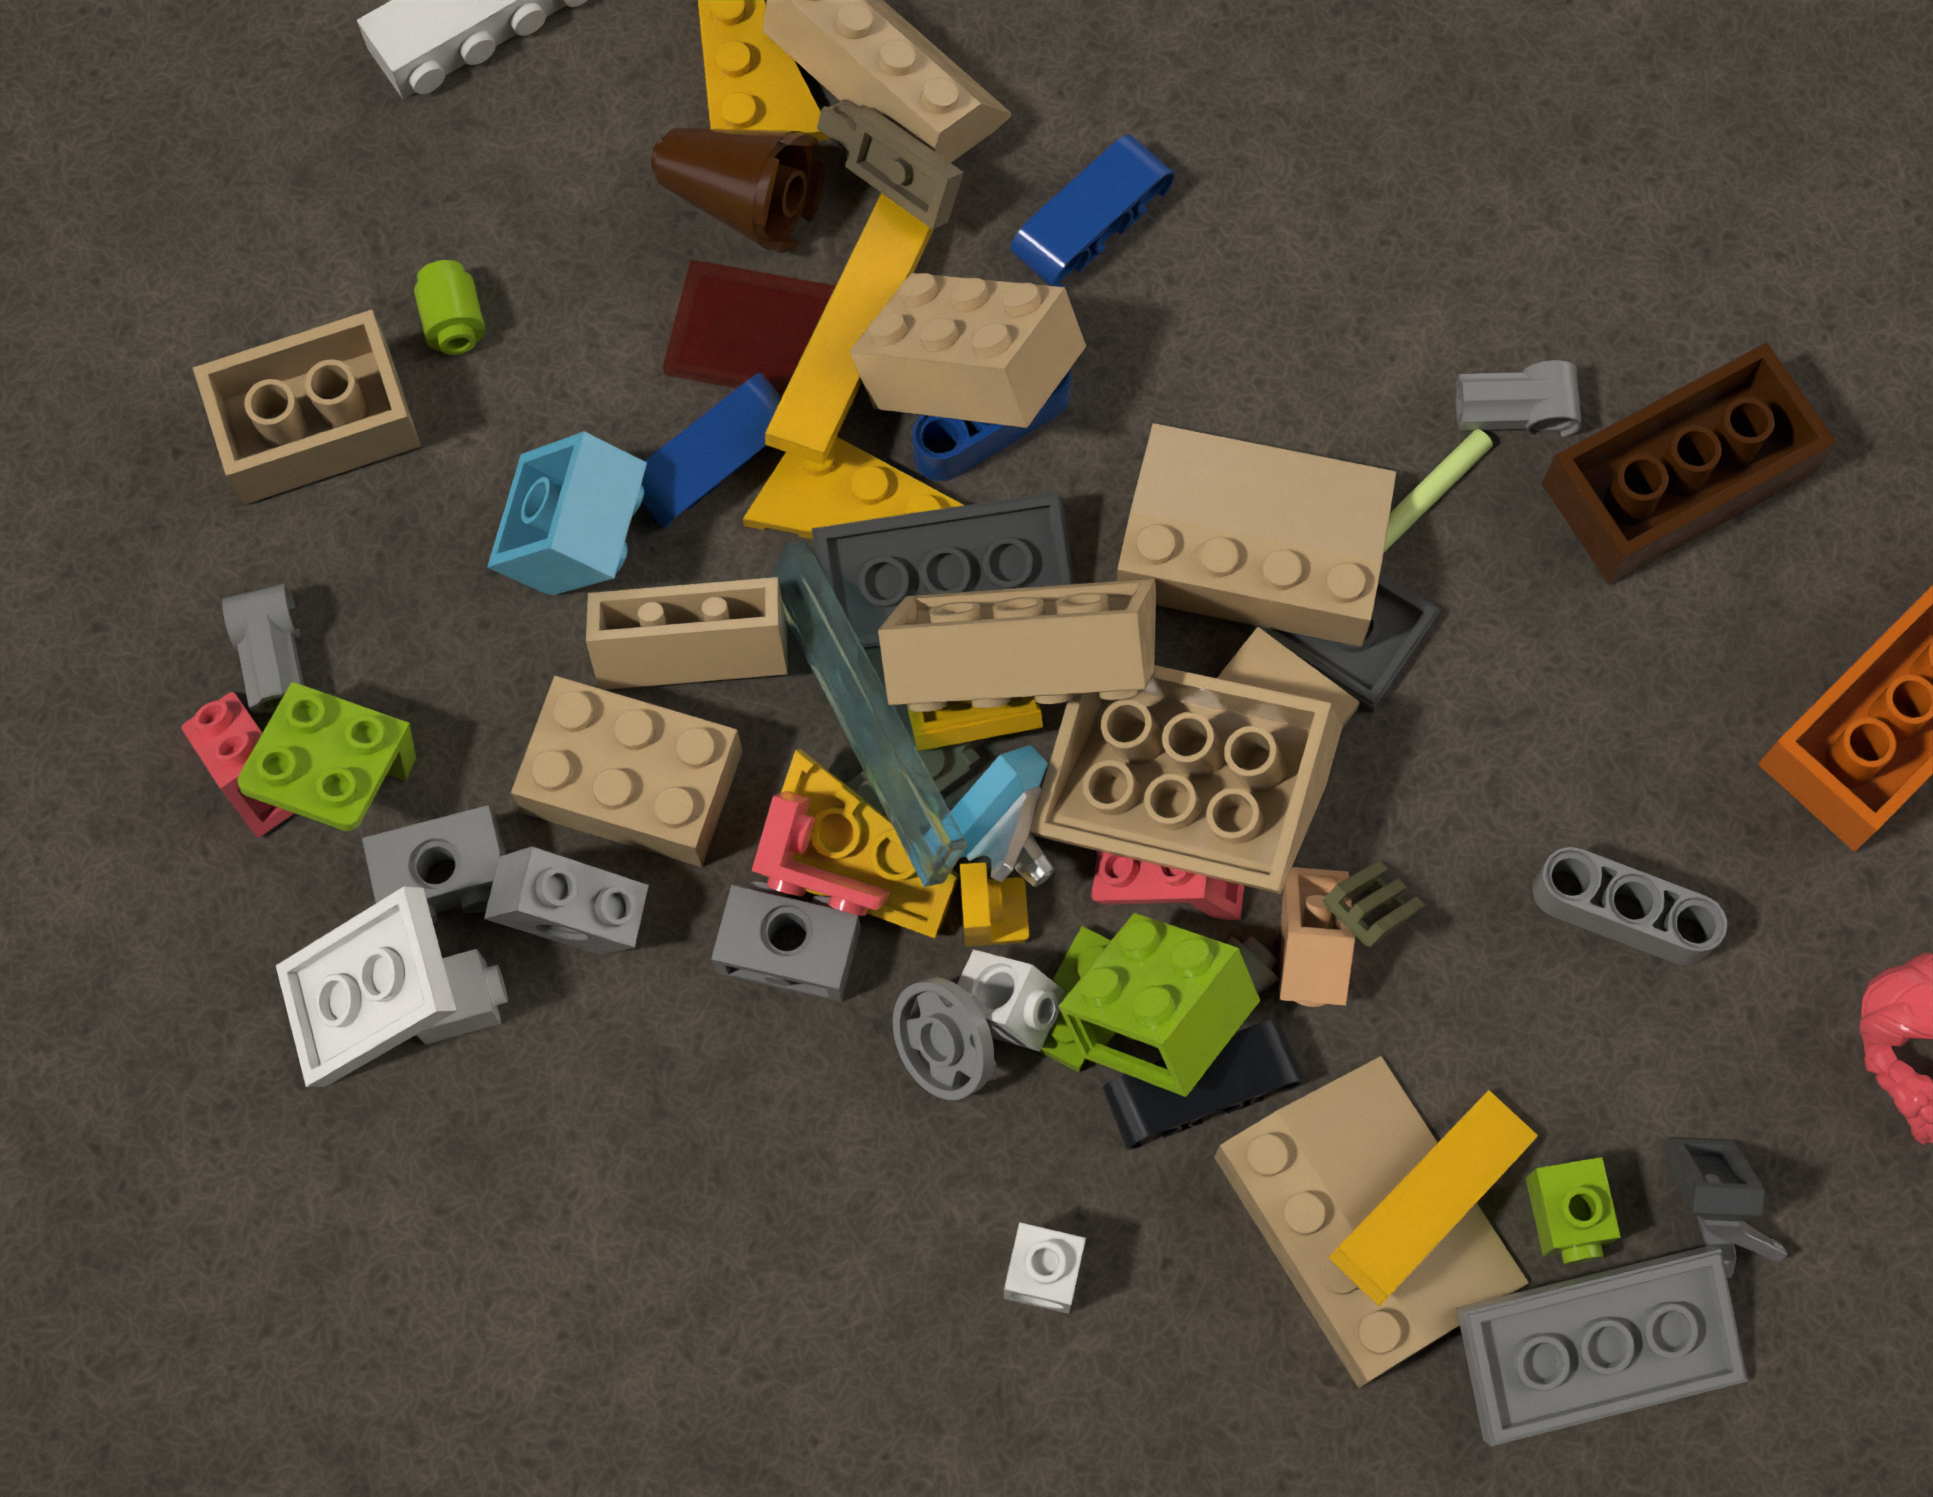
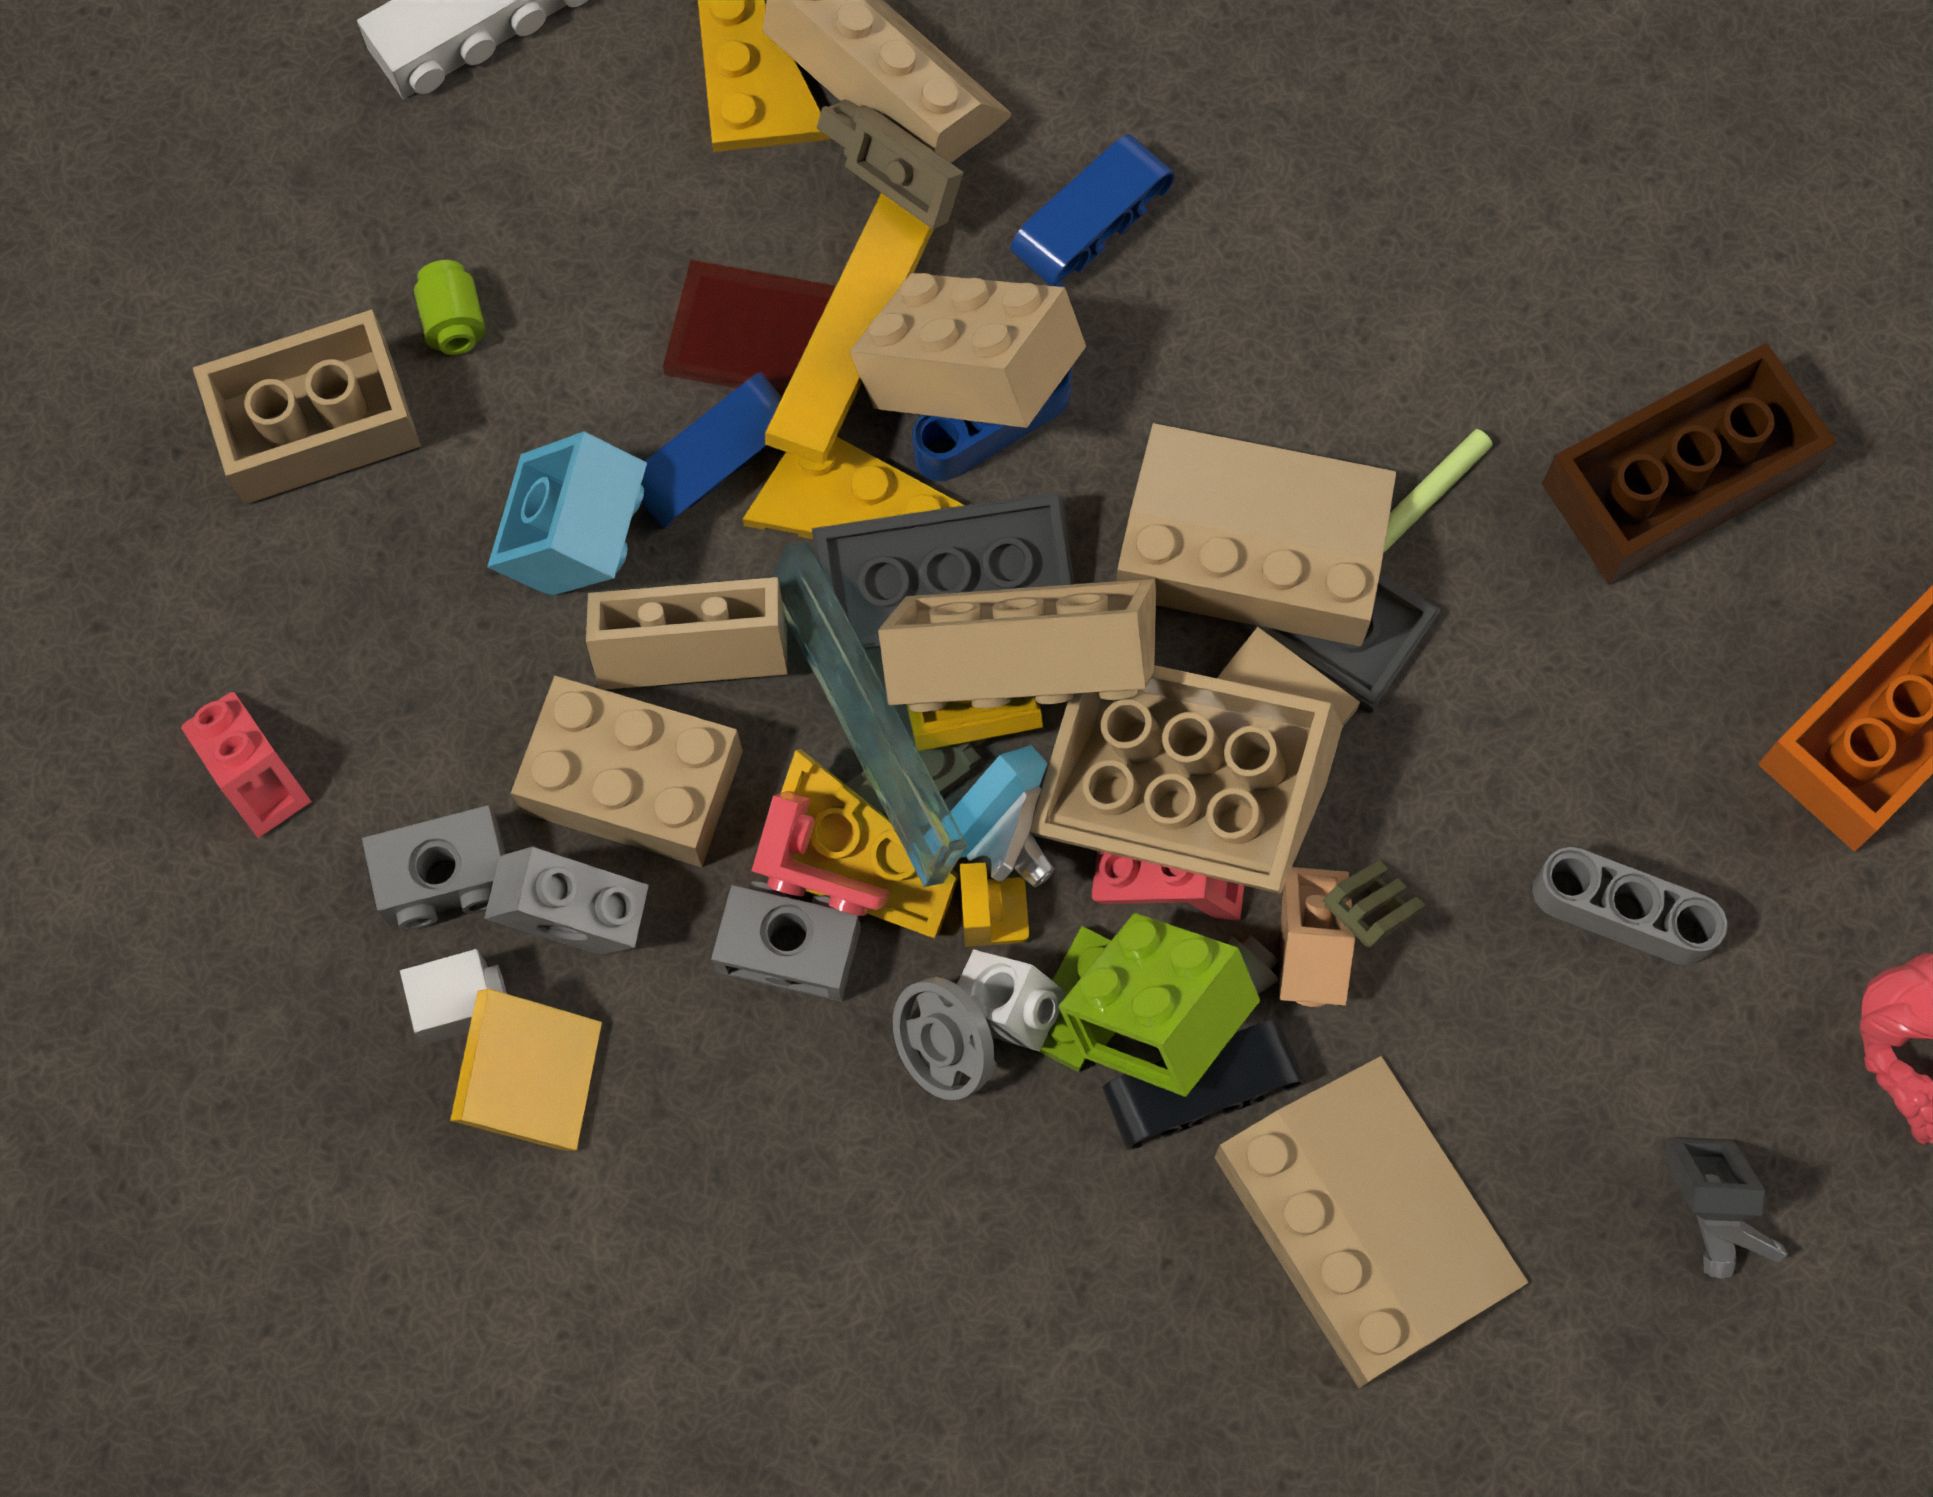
light grey piece [222,583,304,714] -> none
lime bracket [237,682,416,831] -> none
white plate [276,886,456,1087] -> none
reddish brown cone [651,128,825,253] -> none
white brick [1004,1222,1086,1314] -> none
yellow tile [1328,1090,1538,1307] -> none
light grey piece [1455,360,1582,437] -> none
light grey tile [1456,1245,1748,1446] -> none
lime brick [1526,1157,1621,1265] -> none
none -> yellow tile [450,989,602,1151]

